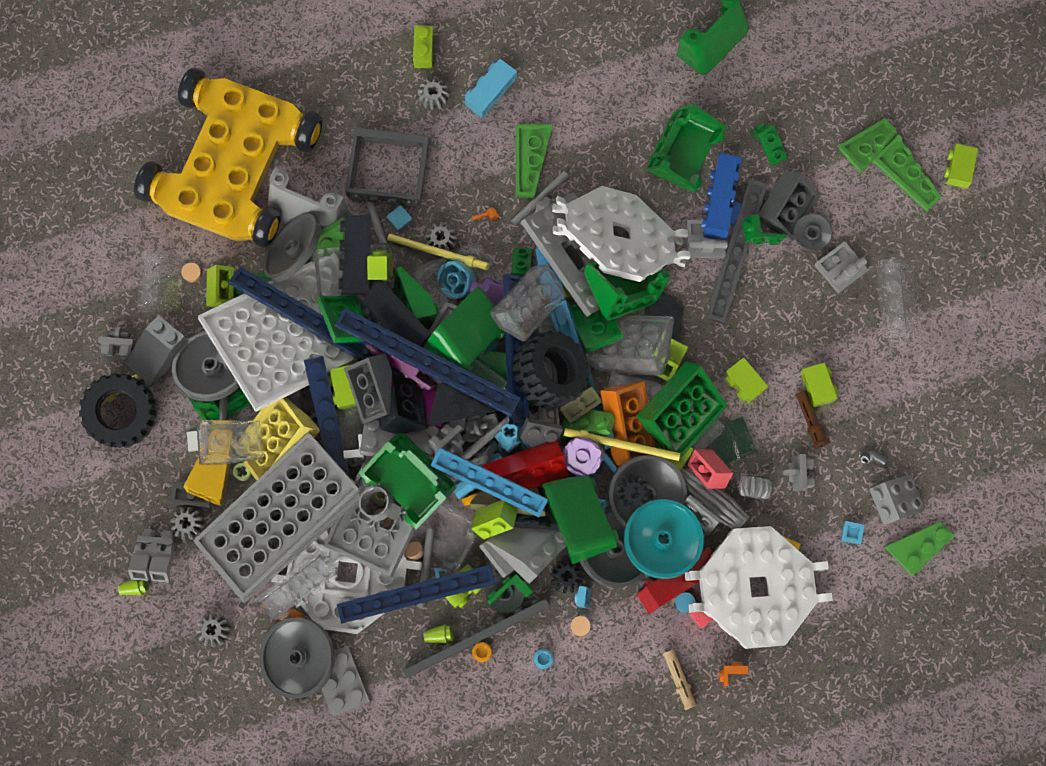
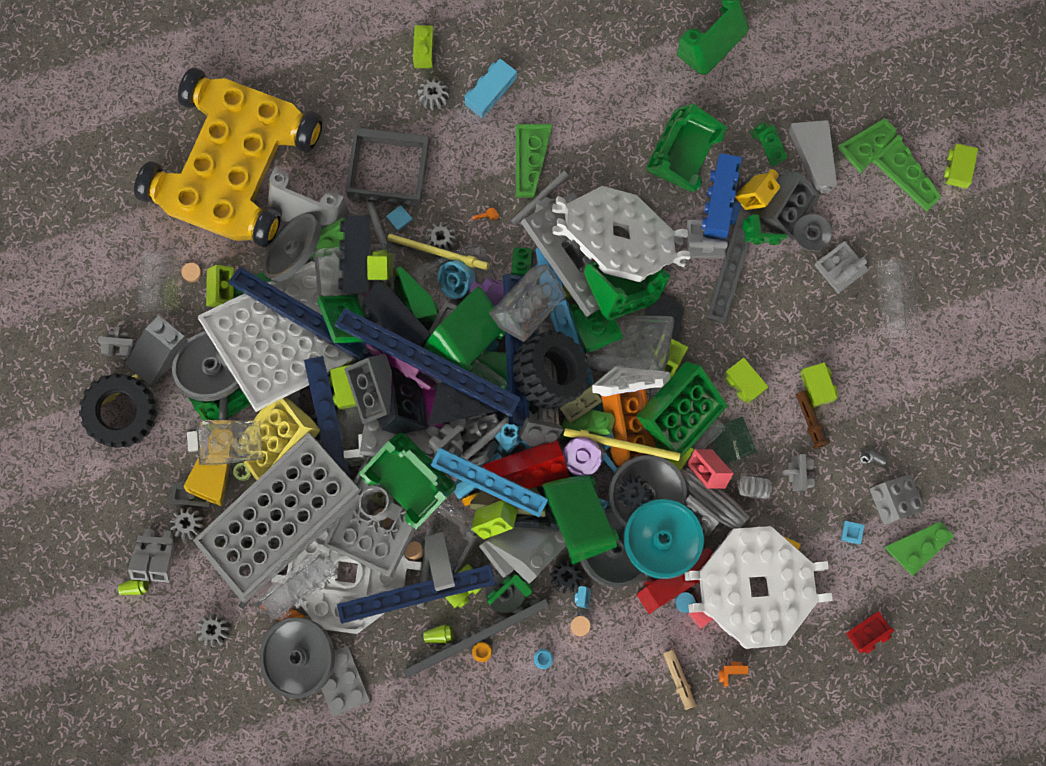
none -> light grey tile [424,532,455,591]
none -> white plate [593,366,670,396]
none -> yellow torso [735,169,780,210]
none -> light grey slope [789,120,837,193]
none -> red bracket [845,611,895,654]

